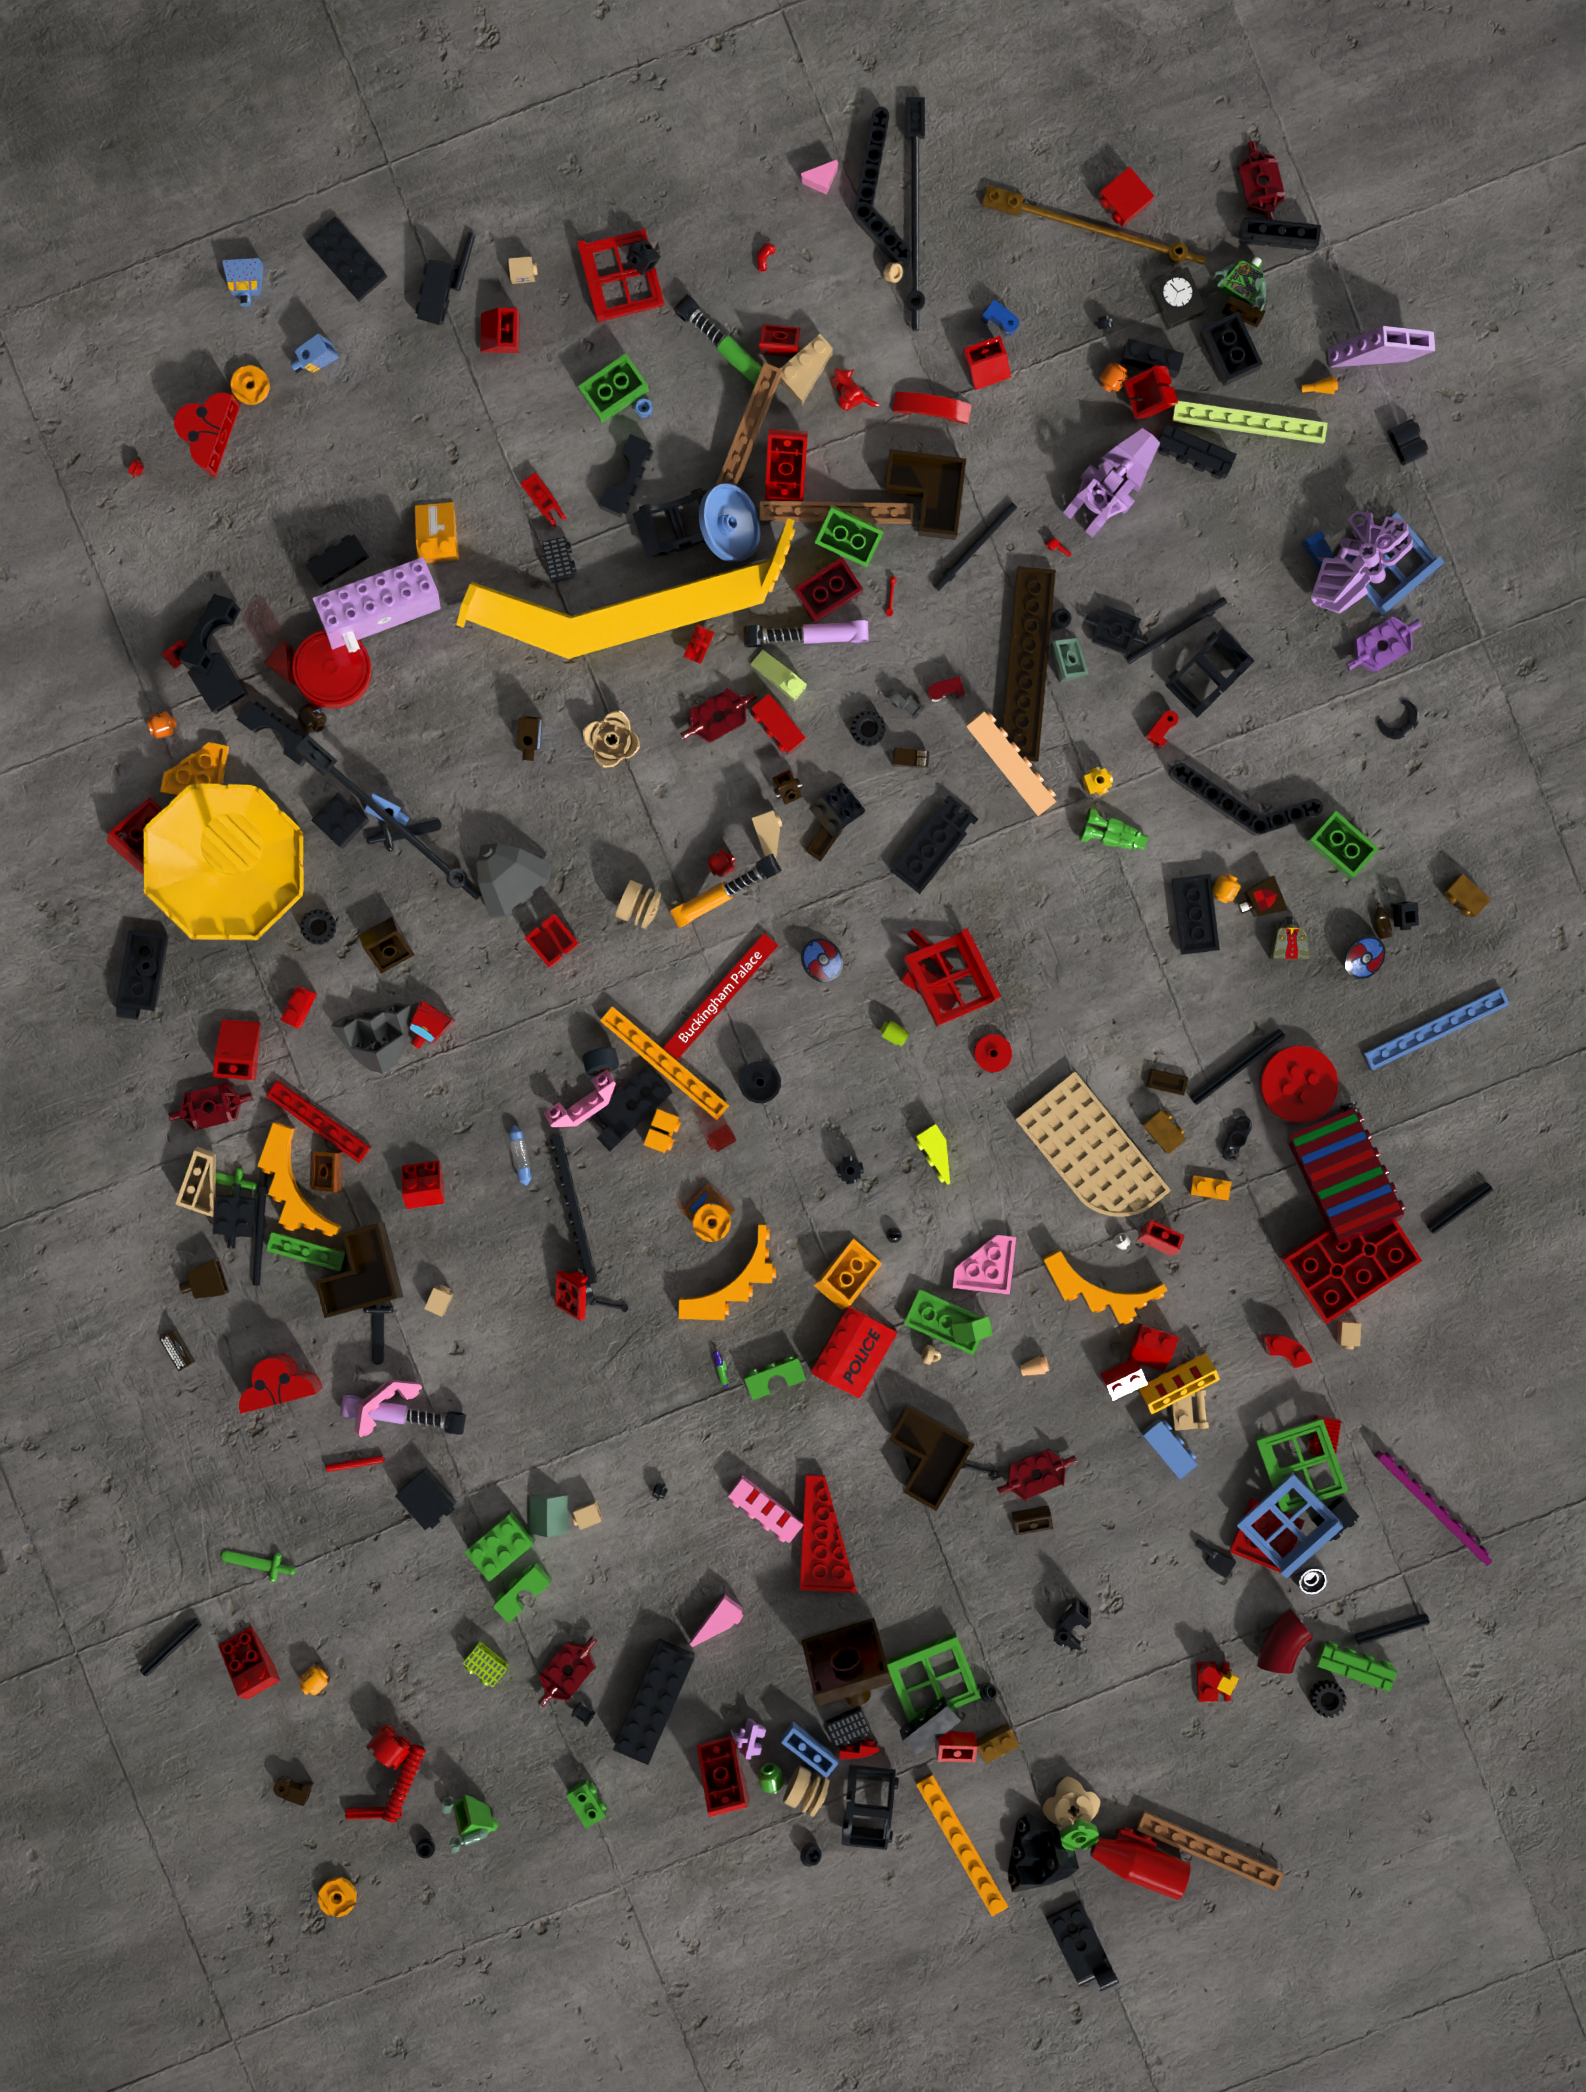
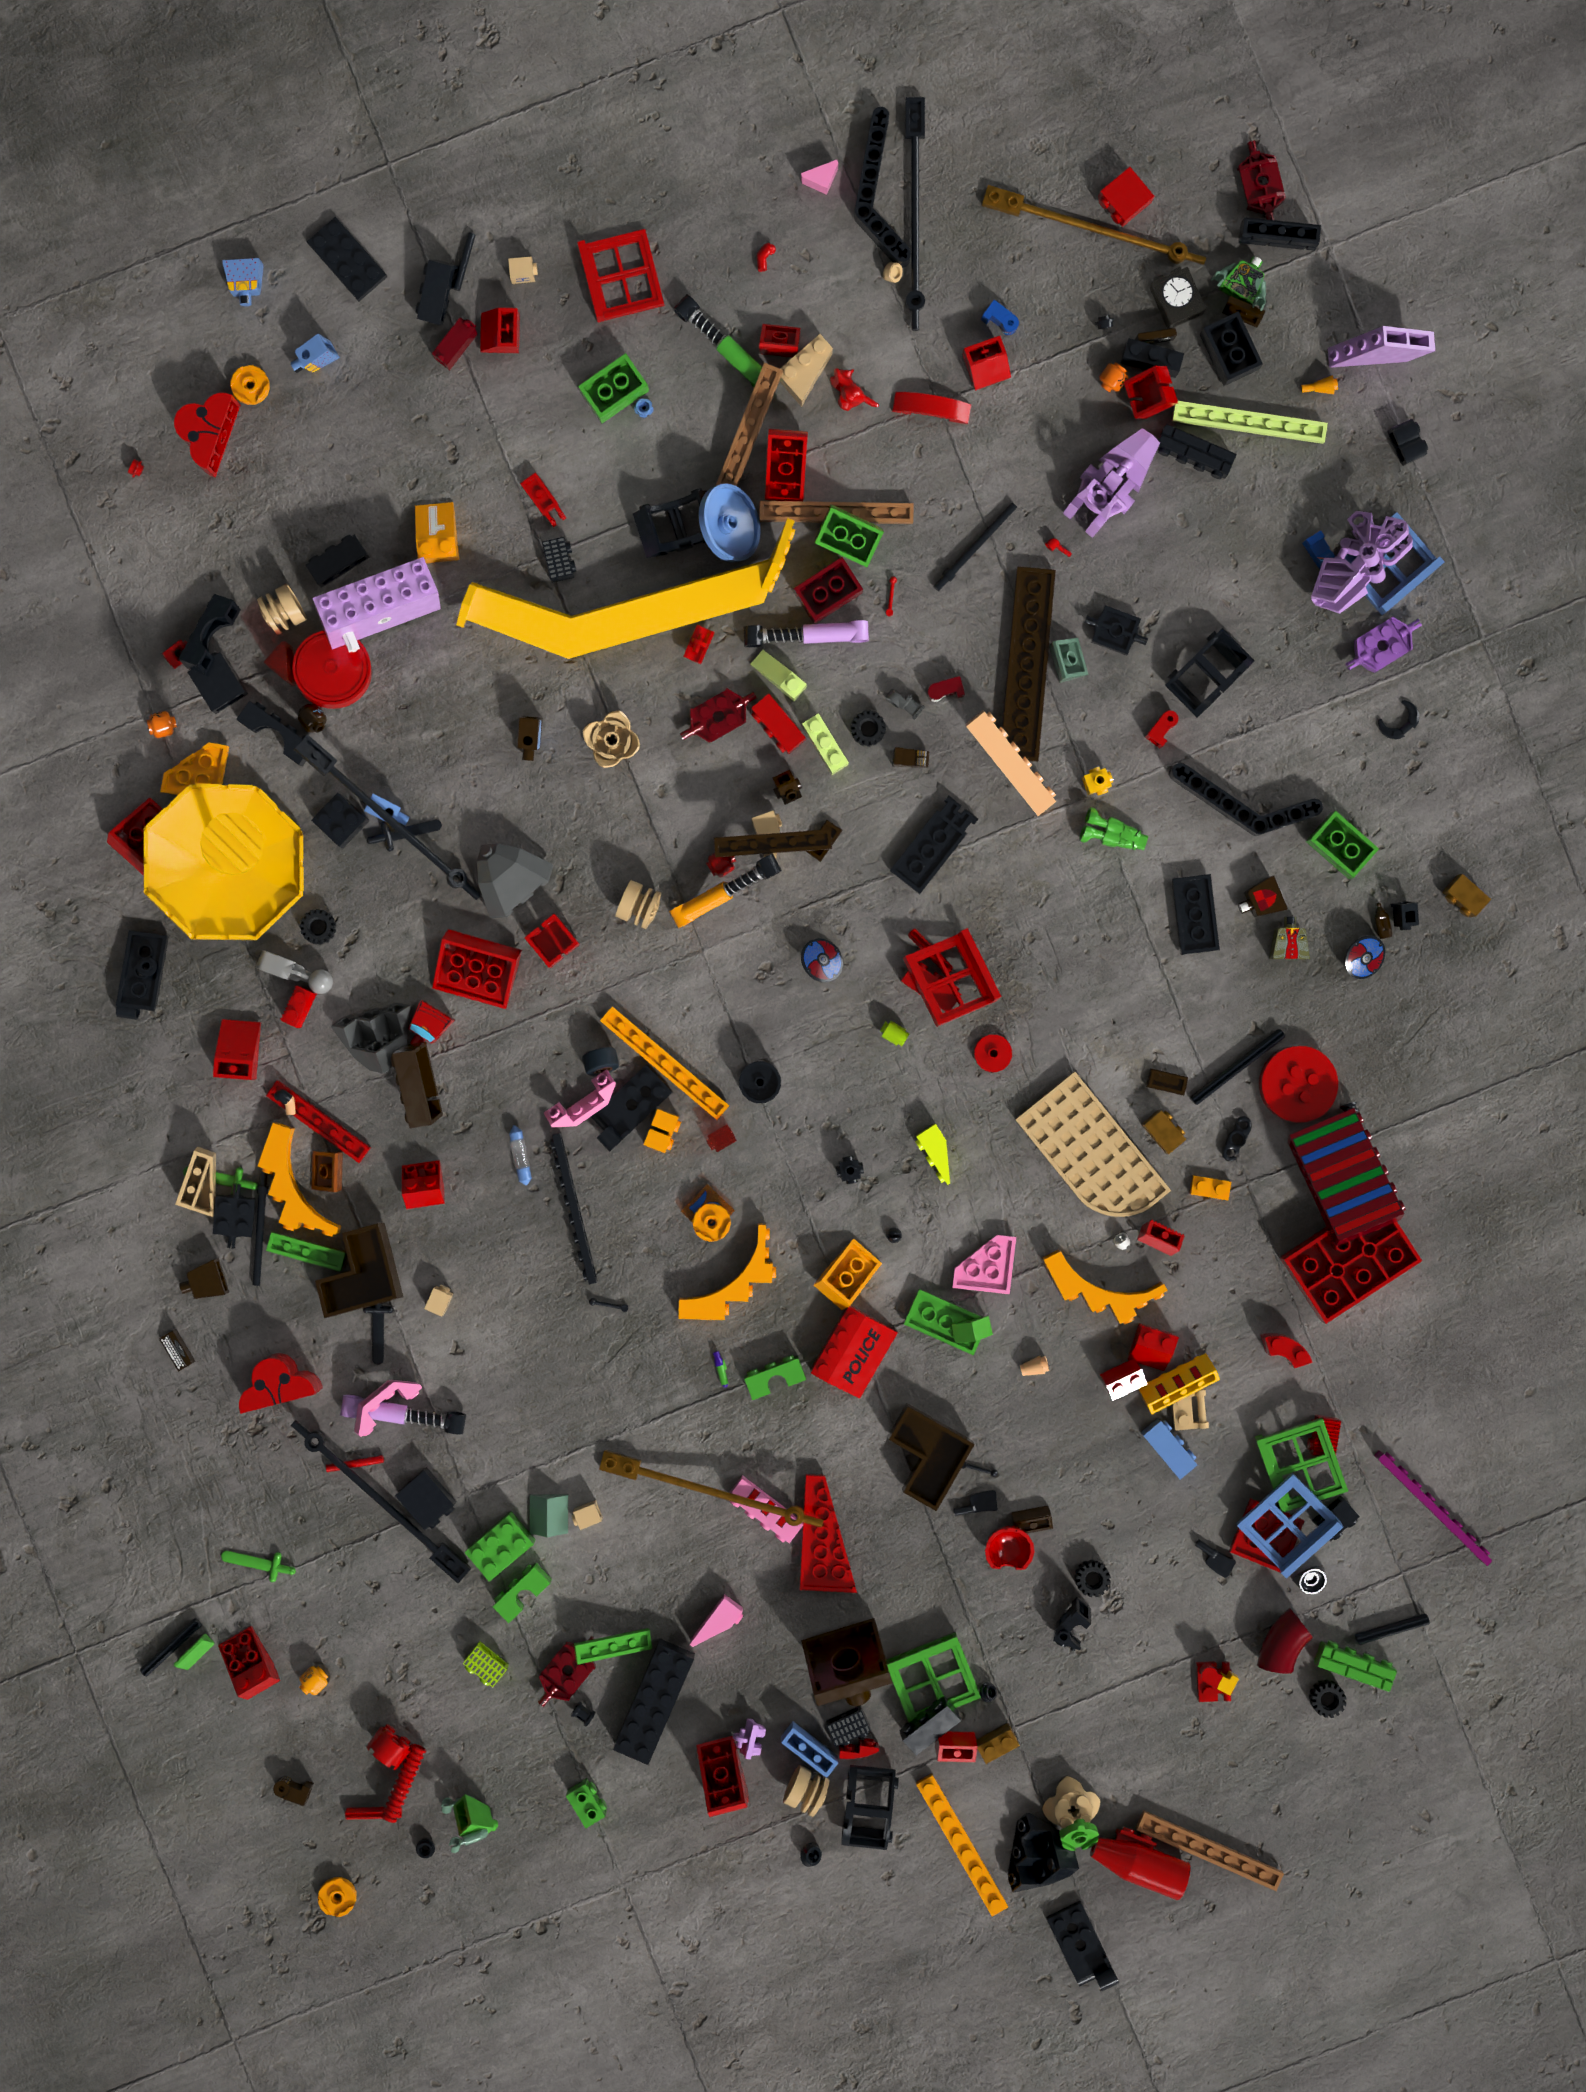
dark red plate [168,1083,253,1131] -> none
dark brown slope [359,917,415,973] -> none
red piece [555,1270,593,1321] -> none
black arch [599,434,654,518] -> none
black brick [626,240,661,275] -> none
black plate [652,1482,668,1501] -> none
red tile [663,933,778,1060] -> none
bright green head [757,1763,784,1793] -> none
black bracket [809,783,865,838] -> none
dark brown piece [884,449,966,540] -> none
tan tile [921,1345,941,1365] -> none
dark red plate [996,1449,1077,1502] -> none
black plate [1052,608,1072,628] -> none
black bar [1125,597,1227,665] -> none
light orange head [1212,873,1241,903] -> none
tan brick [1336,1320,1361,1349] -> none
medium blue tile [1362,987,1510,1070] -> none
black axle [1427,1183,1493,1234] -> none
none -> bright green slope [174,1633,215,1670]
none -> light grey beam [256,950,333,994]
none -> tan wheel [257,583,307,635]
none -> arm [274,1089,296,1115]
none -> black bar [290,1420,471,1583]
none -> dark brown piece [391,1042,443,1128]
none -> dark red brick [432,317,478,371]
none -> red slope [432,929,522,1009]
none -> bright green plate [574,1628,652,1665]
none -> pearl gold bar [599,1450,824,1528]
none -> dark brown plate [714,829,832,858]
none -> yellowish green brick [802,713,849,775]
none -> black piece [953,1490,998,1516]
none -> red cylinder [985,1526,1035,1570]
none -> black tyre [1075,1560,1111,1597]
none -> dark brown tile [1135,328,1177,344]

